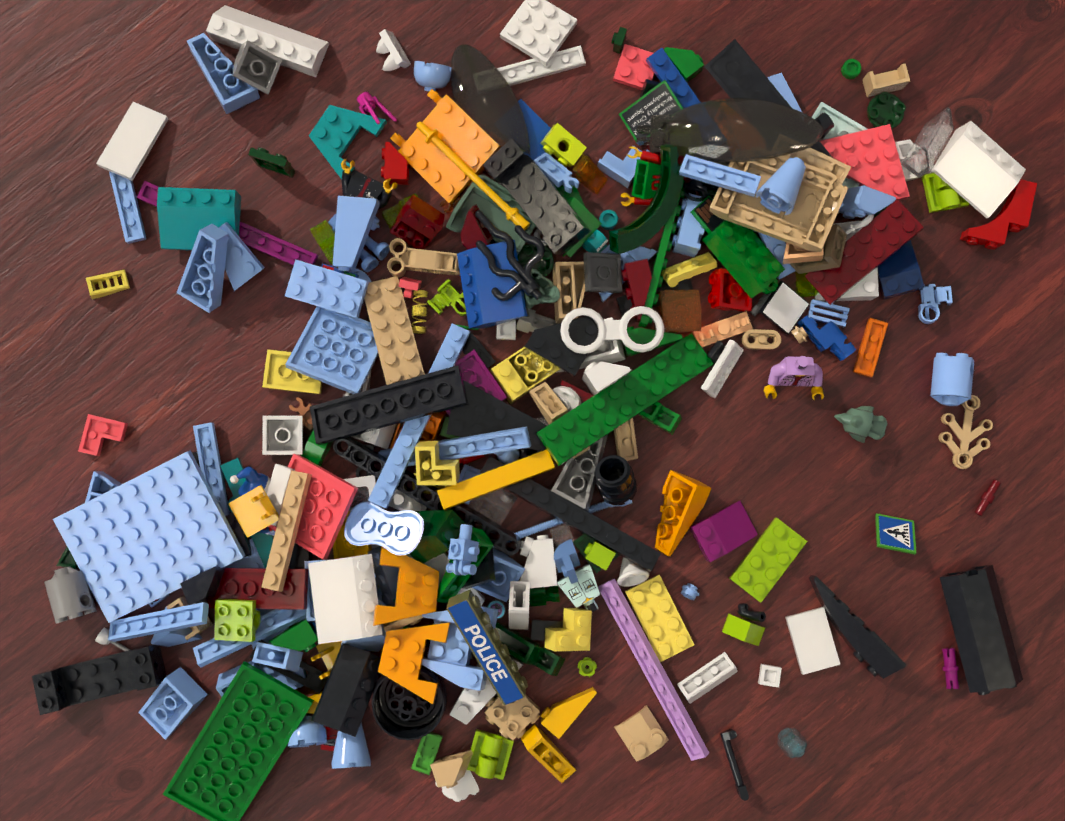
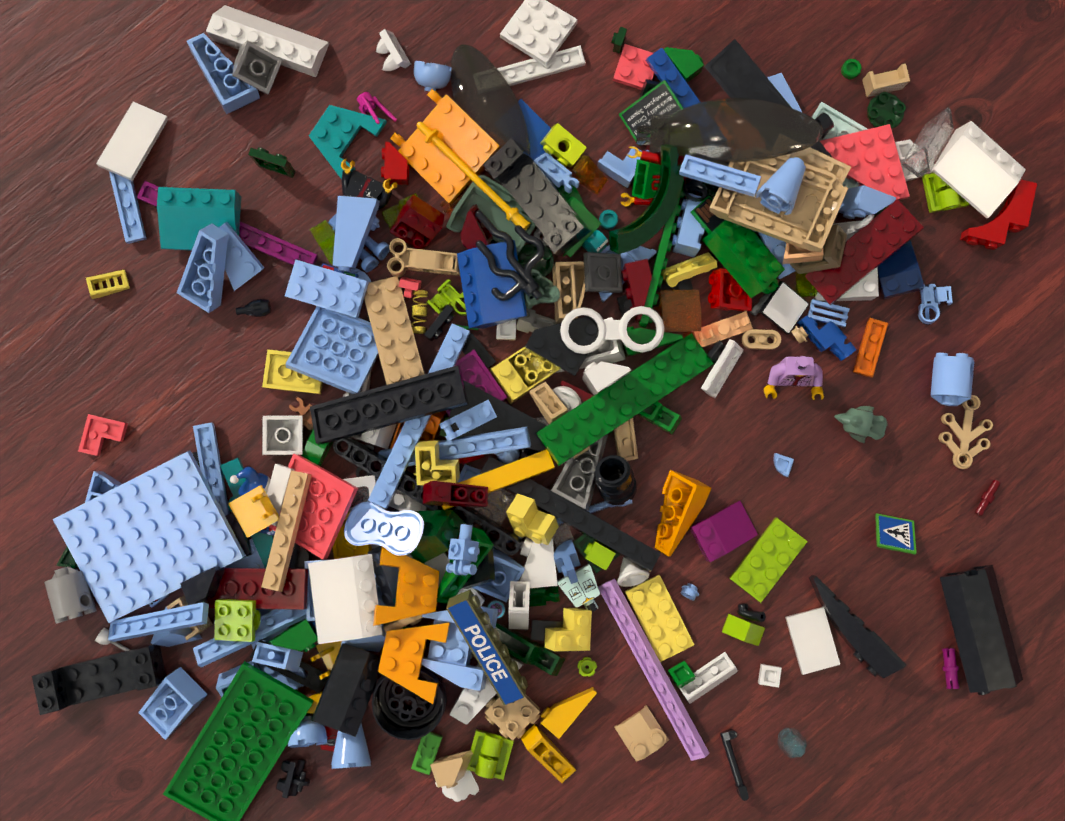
none -> black piece [236,299,271,317]
none -> black hips [276,759,310,799]
none -> dark red slope [423,481,488,507]
none -> black plate [424,305,455,341]
none -> light blue plate [439,400,497,441]
none -> light yellow brick [506,493,559,545]
none -> green plate [668,660,695,689]
none -> light blue tile [774,453,794,477]

